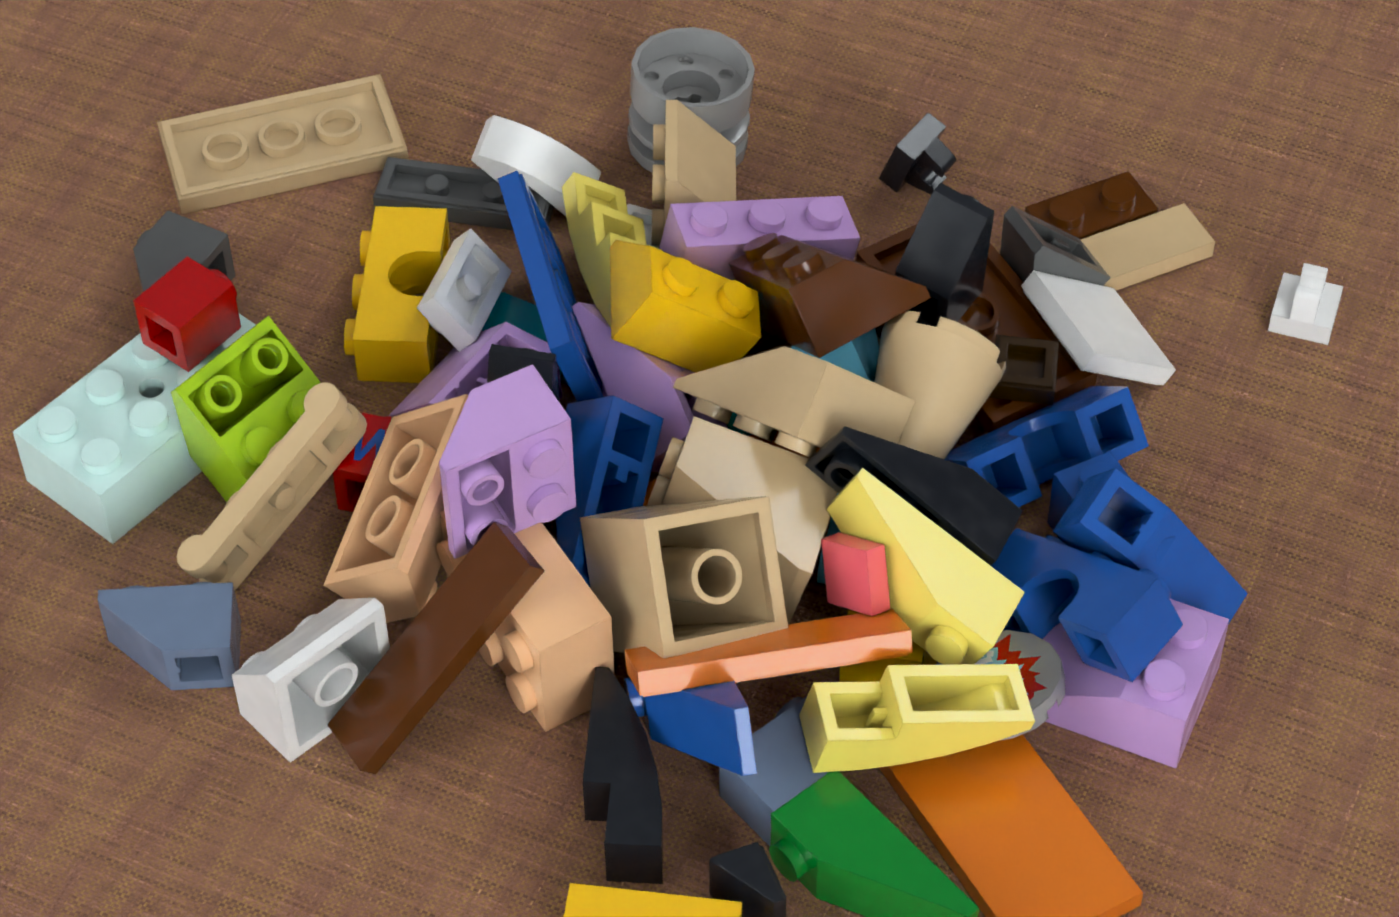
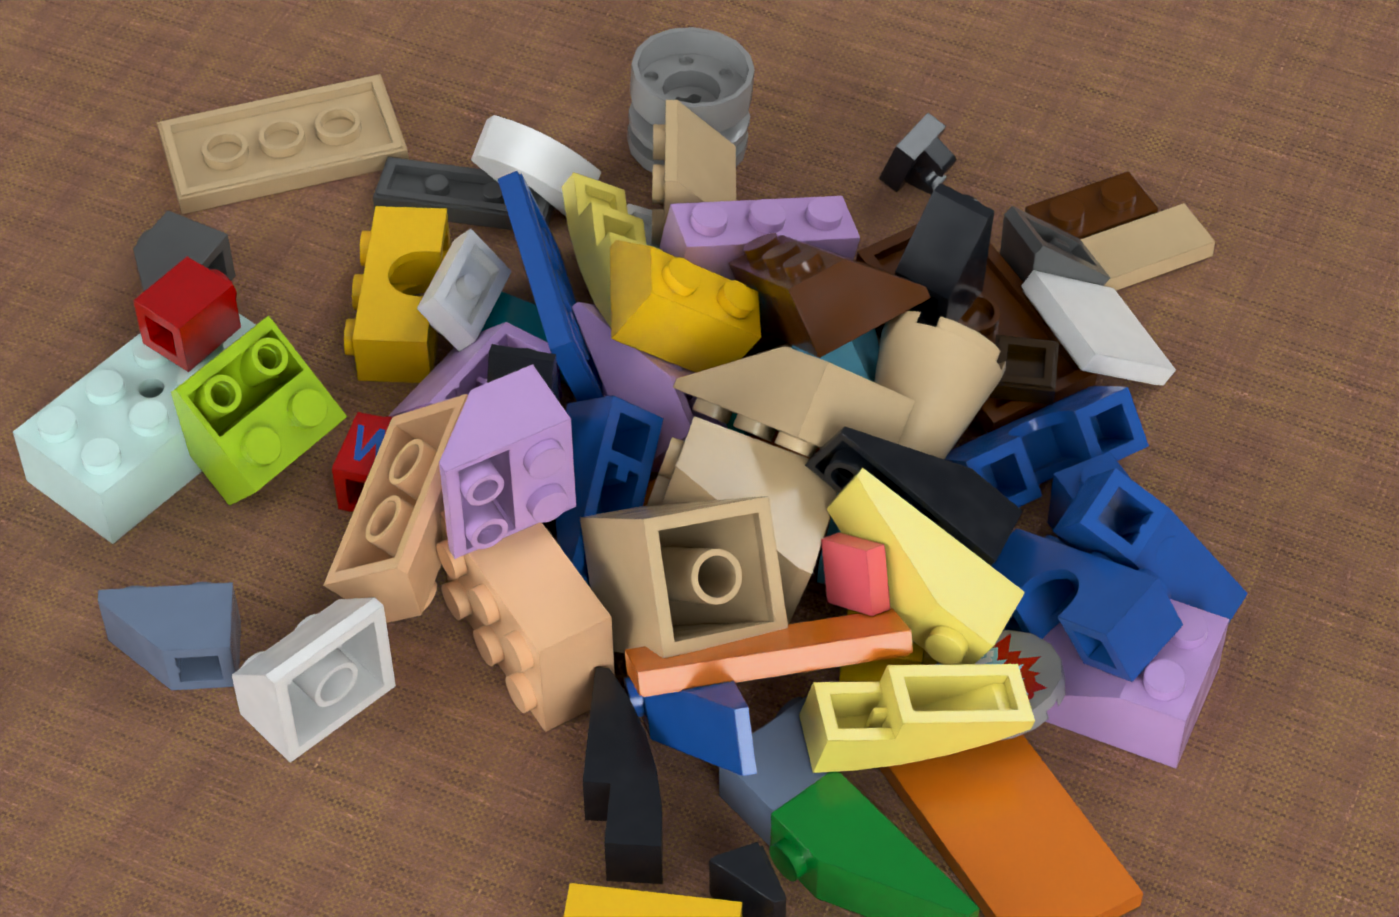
tan plate [176,382,367,590] -> none
reddish brown tile [327,522,545,774] -> none
white tile [1268,263,1344,345] -> none

